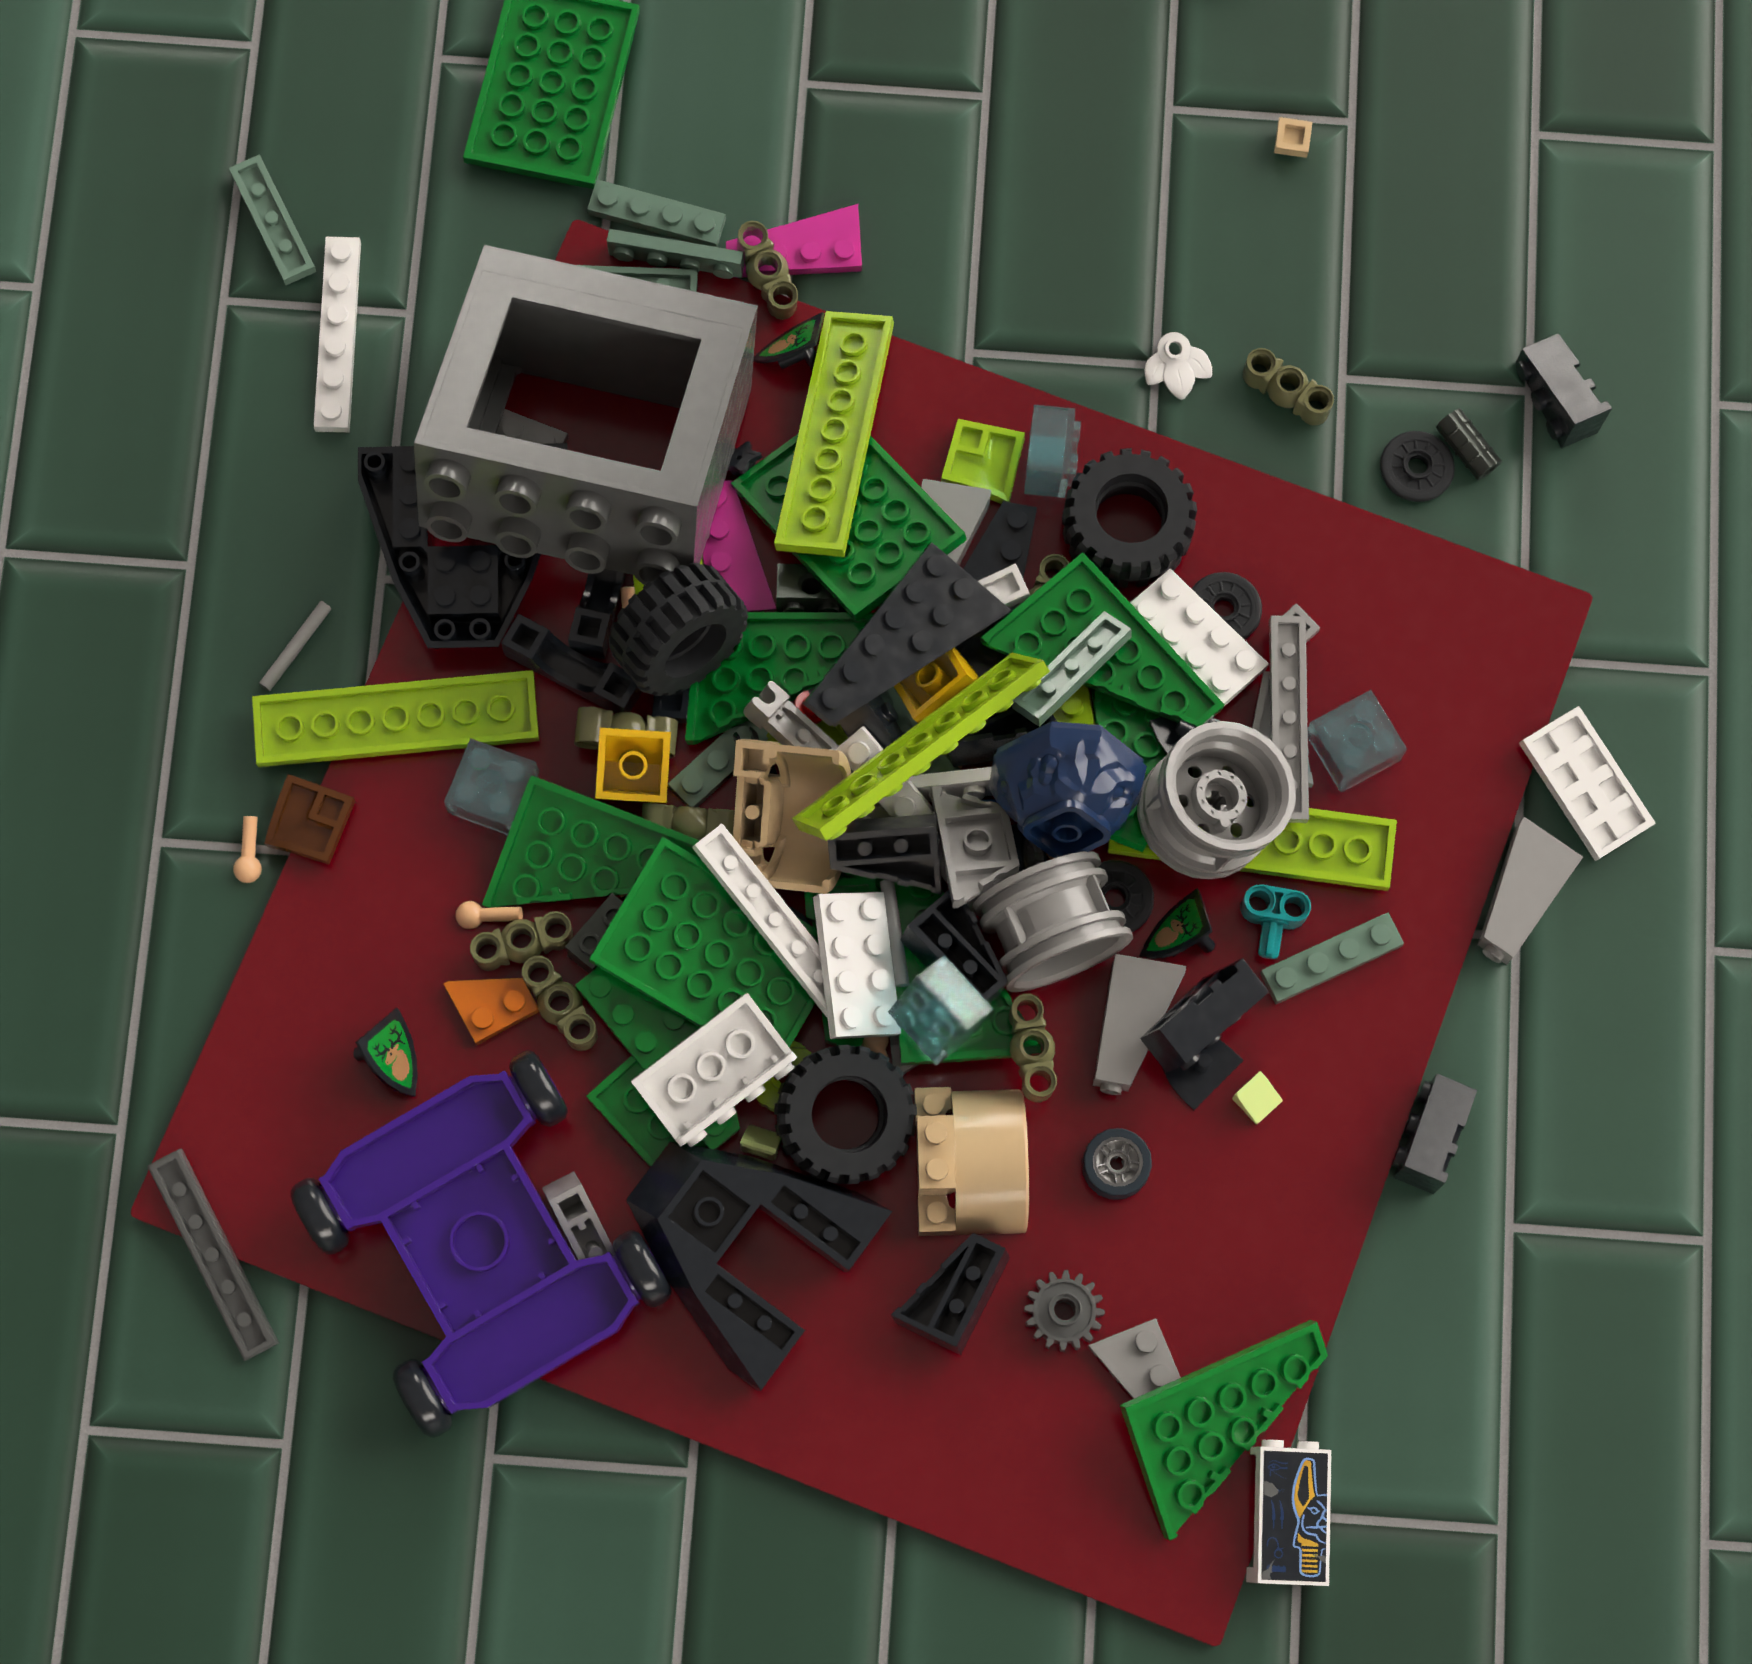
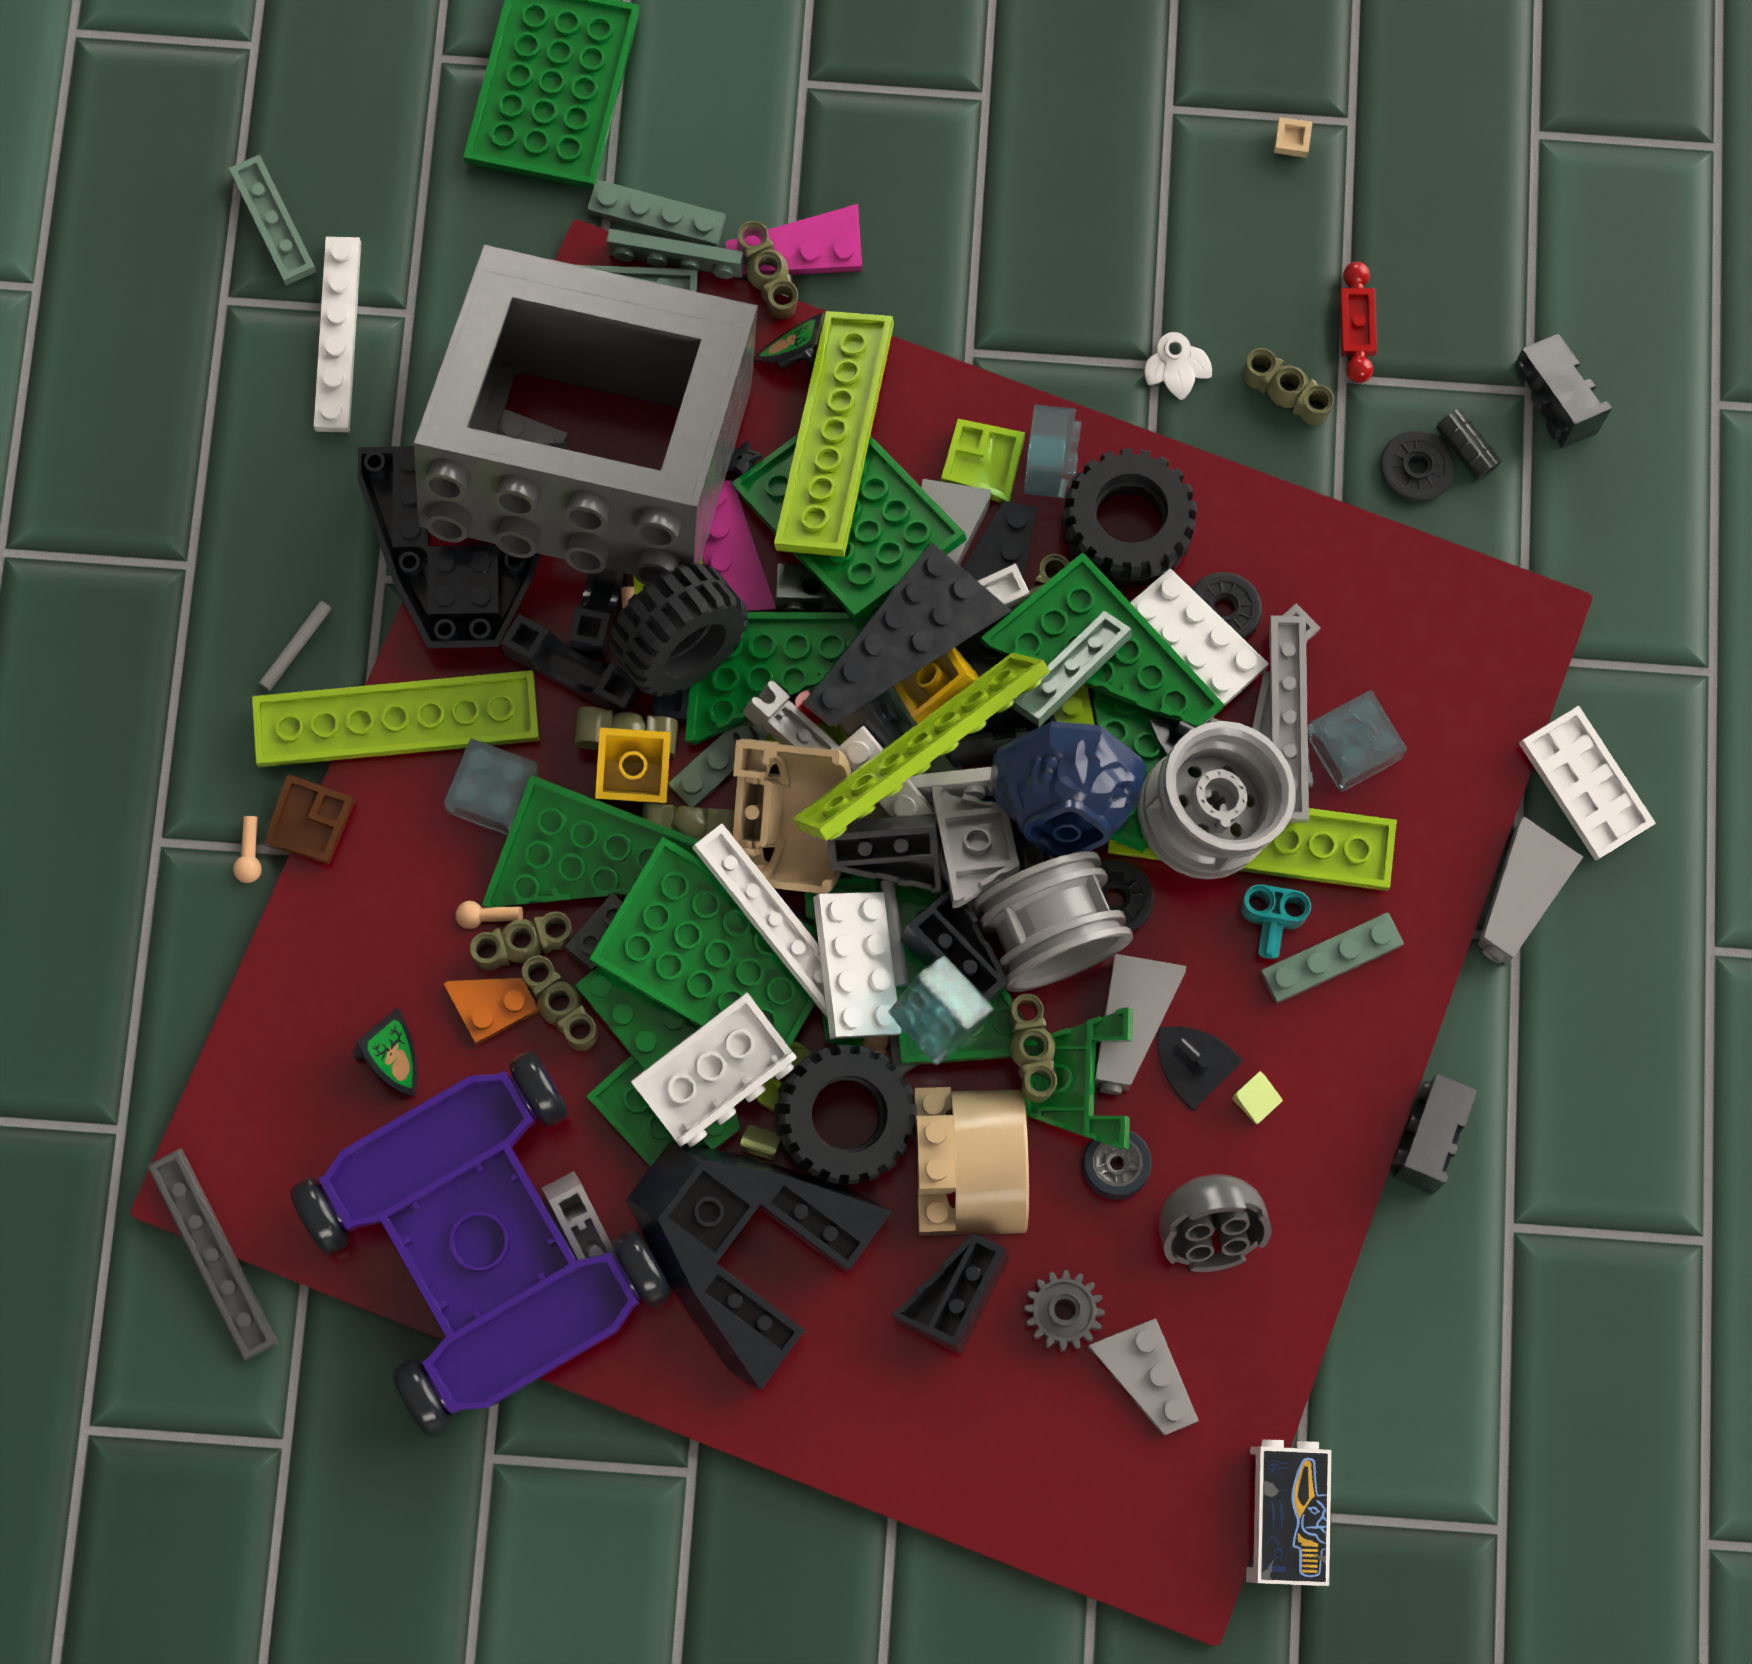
green wing [1120,1320,1328,1541] -> none
shield [1139,888,1216,959] -> none
black wedge [1140,958,1269,1072] -> none
none -> green wing [1023,1007,1133,1150]
none -> dark grey cylinder [1159,1174,1272,1272]
none -> red plate [1339,261,1377,383]

